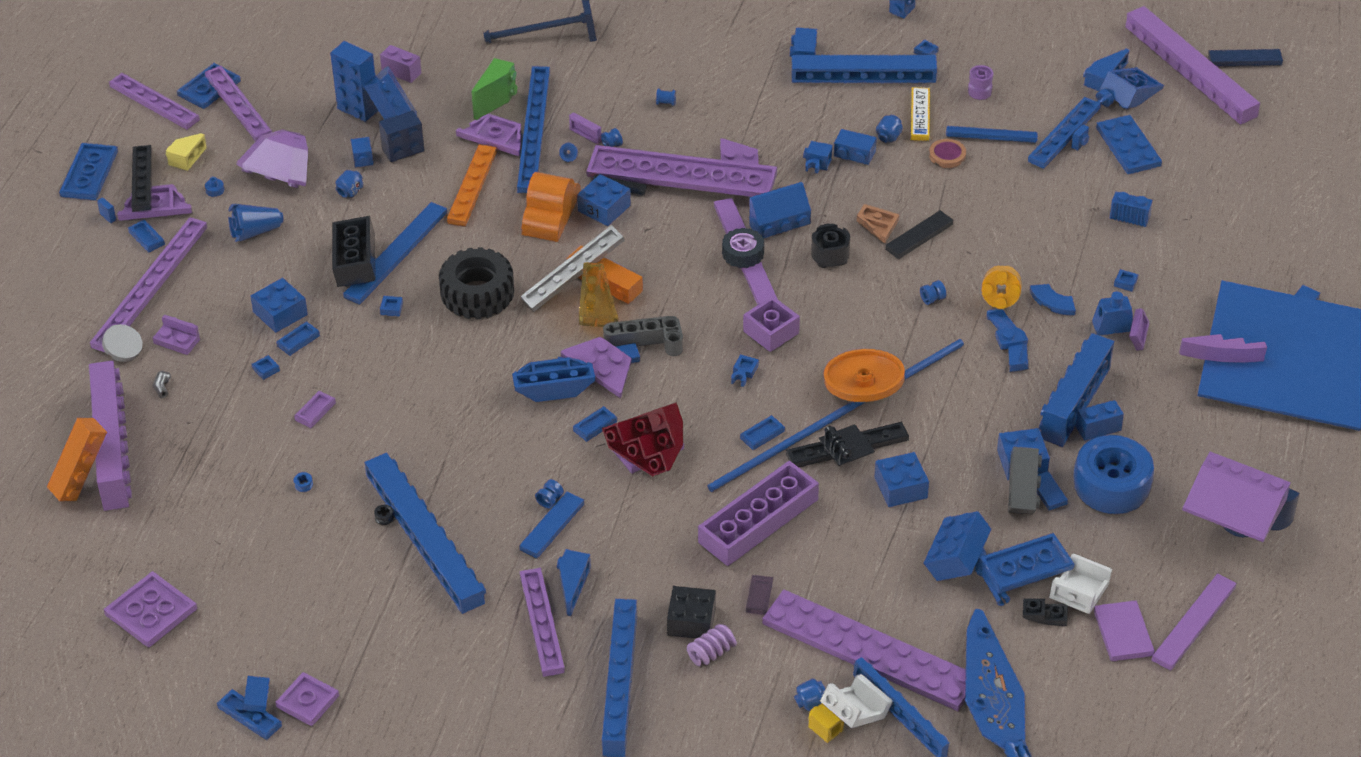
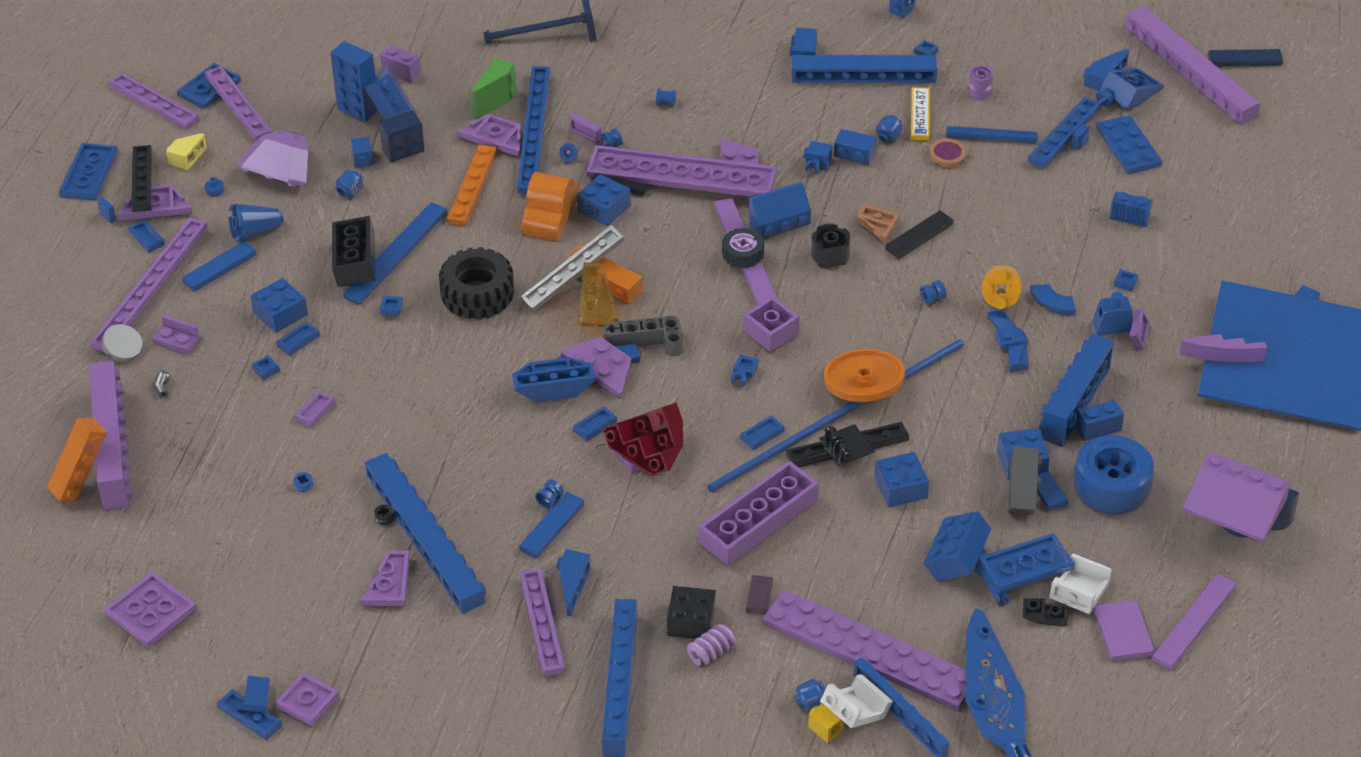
none -> blue tile [182,241,256,292]
none -> medium lavender wing [361,551,410,606]

